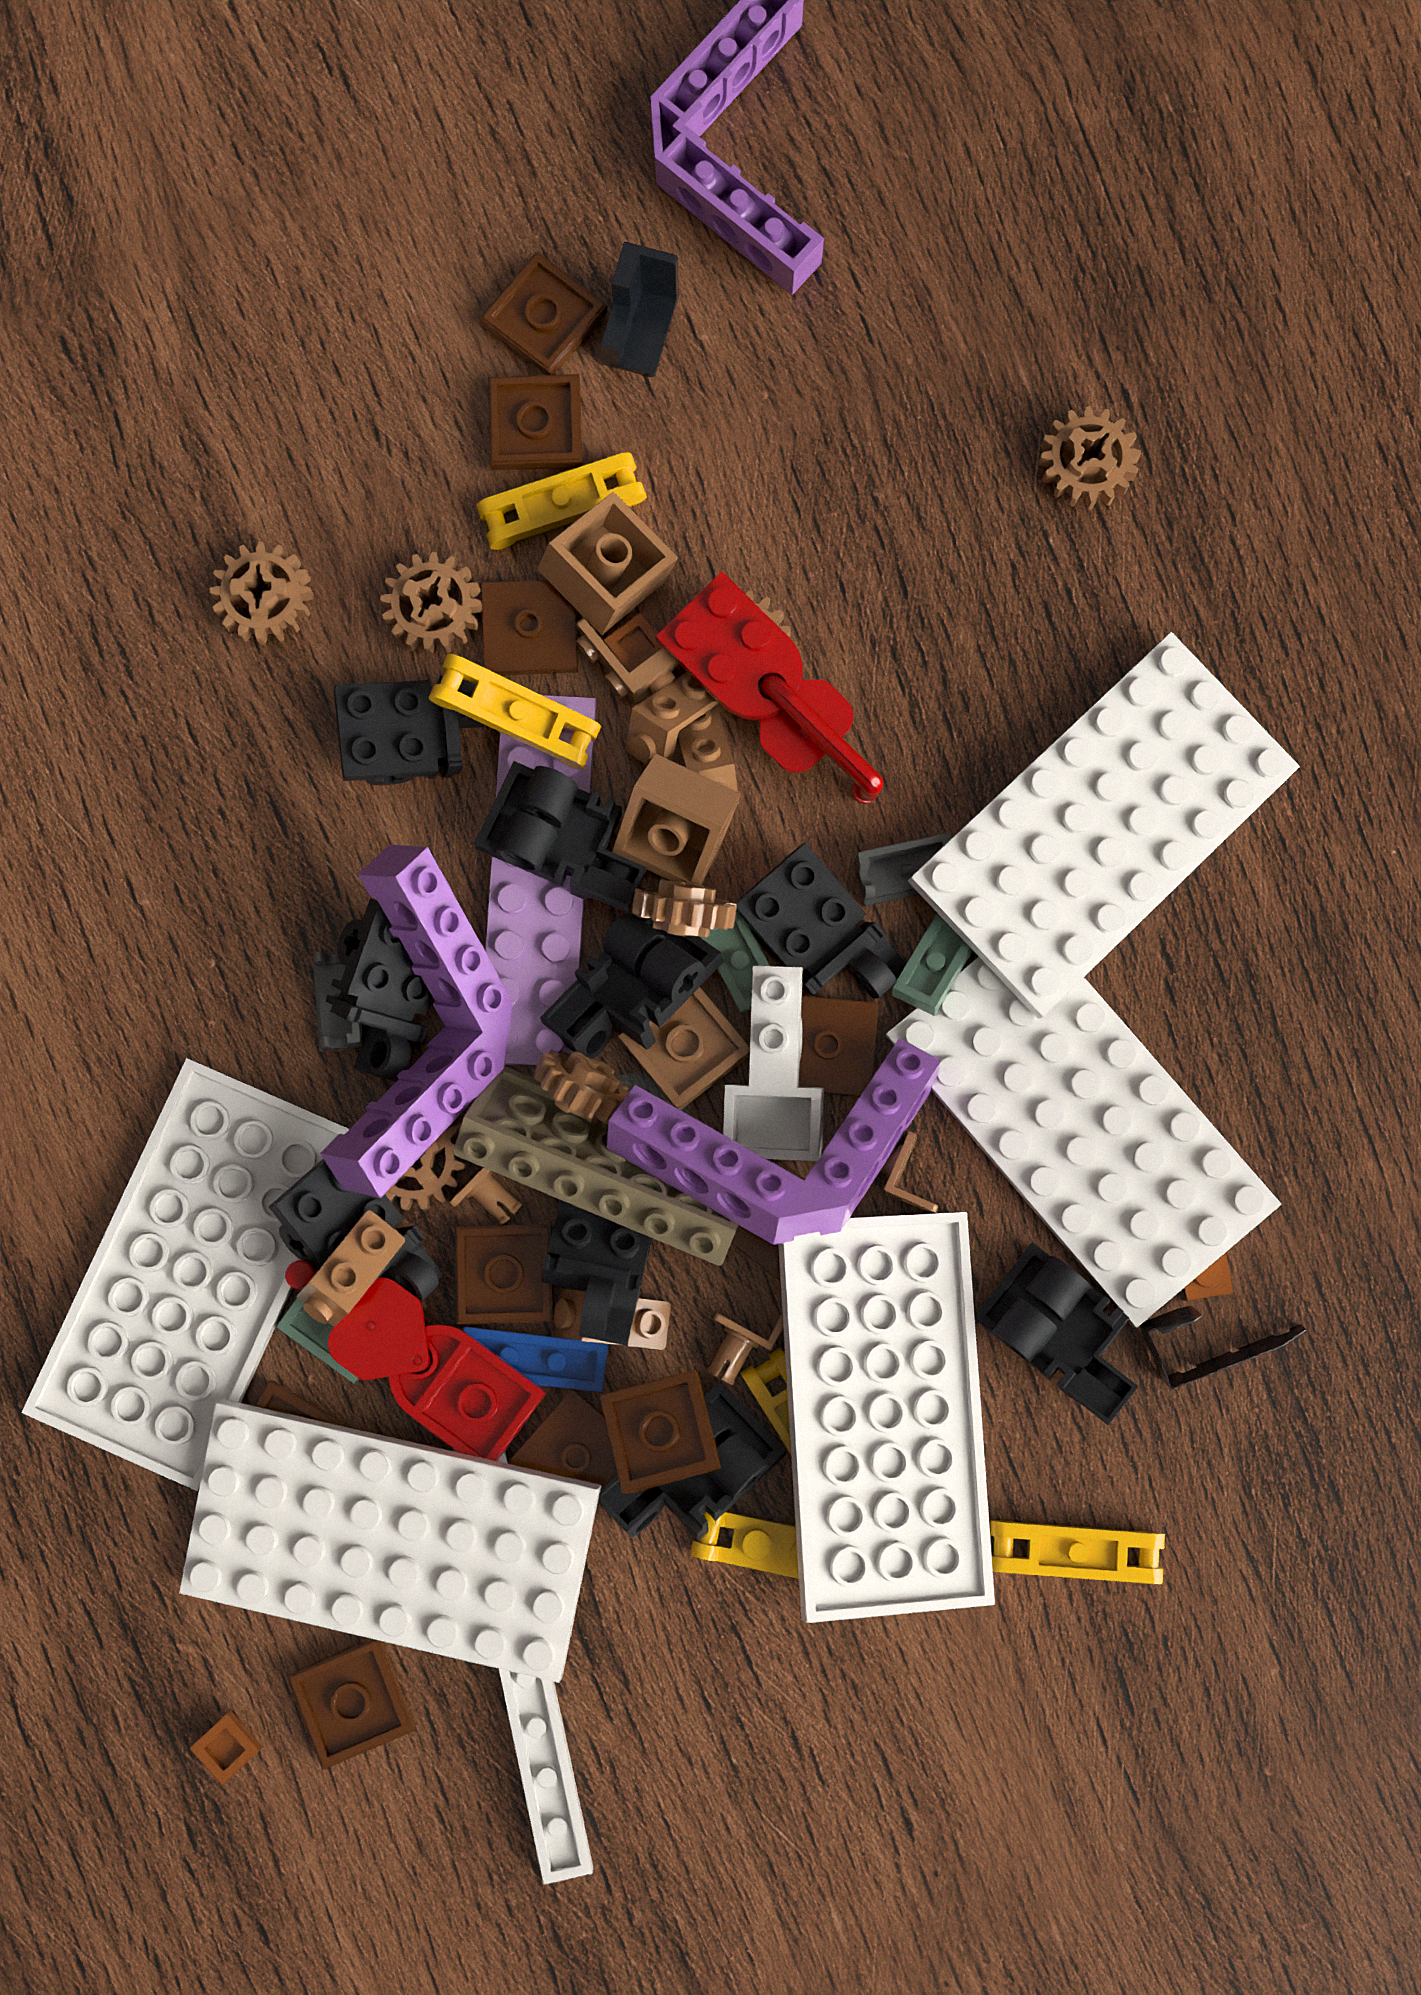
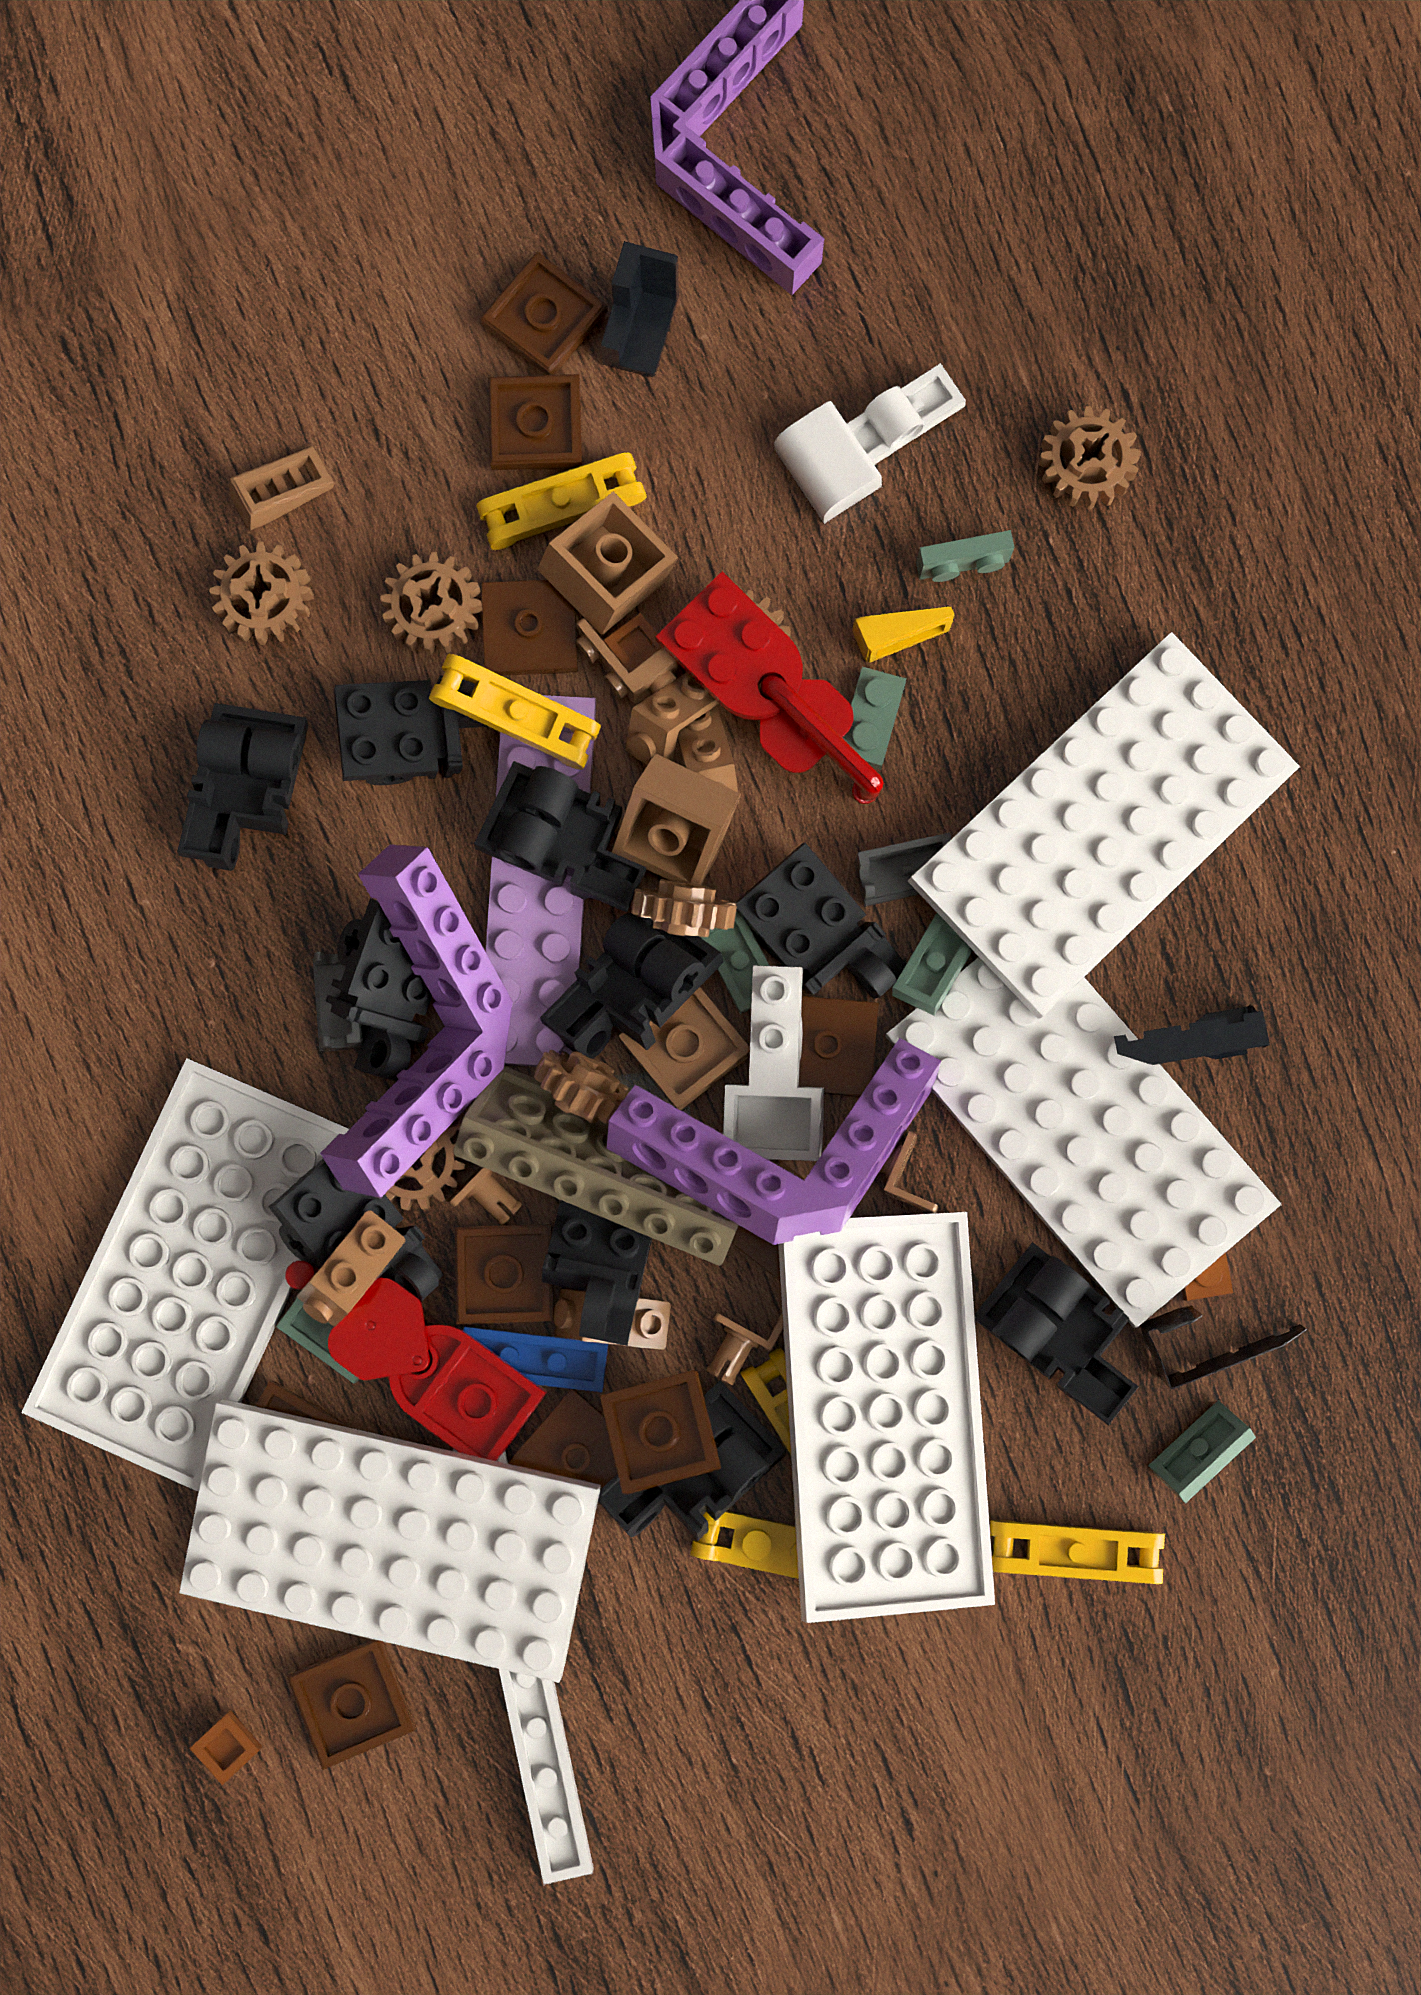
none -> black plate [177,703,309,871]
none -> medium nougat slope [229,446,334,531]
none -> white plate [774,363,966,524]
none -> sand green plate [843,666,906,770]
none -> yellow slope [853,606,955,663]
none -> sand green plate [916,530,1015,582]
none -> black piece [1114,1004,1270,1065]
none -> sand green plate [1148,1400,1256,1503]

